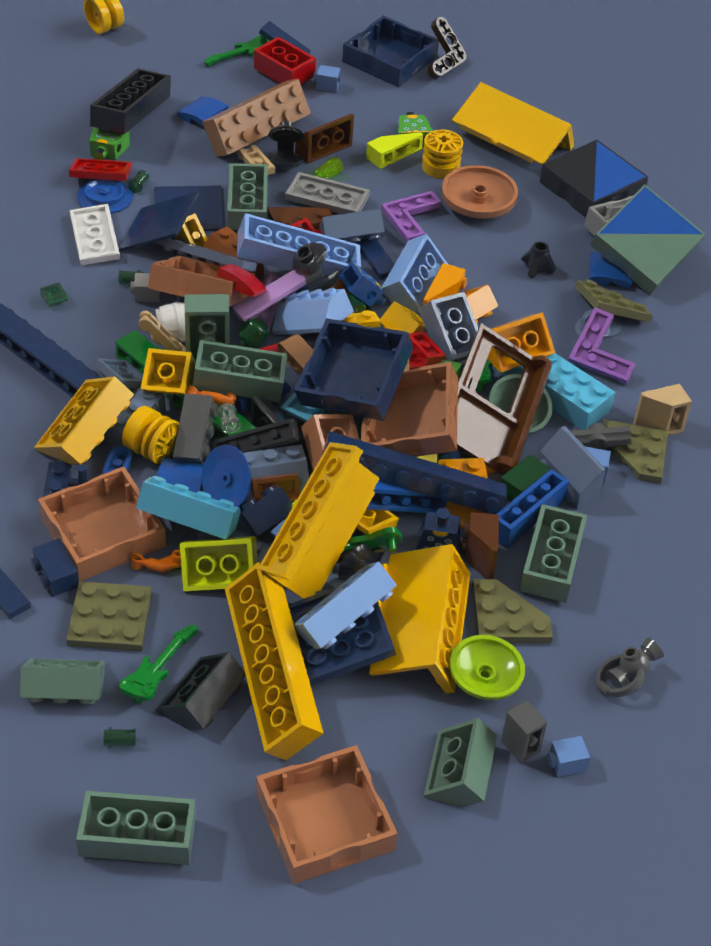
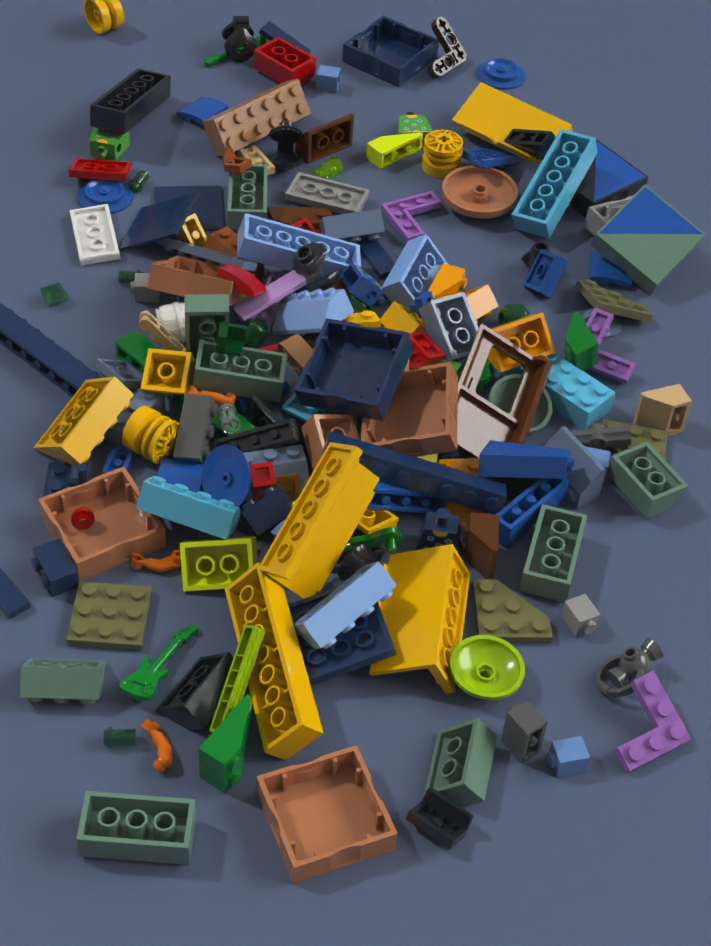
none -> red plate [71,507,95,530]
none -> orange arm [140,718,173,773]
none -> green slope [198,694,252,793]
none -> lime piece [209,624,265,733]
none -> dark green panel [216,322,246,357]
none -> black animal [222,16,257,62]
none -> dark orange plate [222,146,252,175]
none -> red plate [249,462,276,489]
none -> black bracket [406,787,474,850]
none -> blue tile [409,291,434,318]
none -> blue wing [462,148,522,168]
none -> blue piece [477,58,526,90]
none -> blue slope [478,440,574,479]
none -> dark green head [498,304,530,325]
none -> black slope [503,129,556,160]
none -> medium azure brick [511,129,598,239]
none -> blue slope [523,249,568,298]
none -> light grey brick [561,593,600,637]
none -> green slope [564,311,599,371]
none -> sand green slope [607,442,688,519]
none -> medium lavender plate [614,670,691,773]

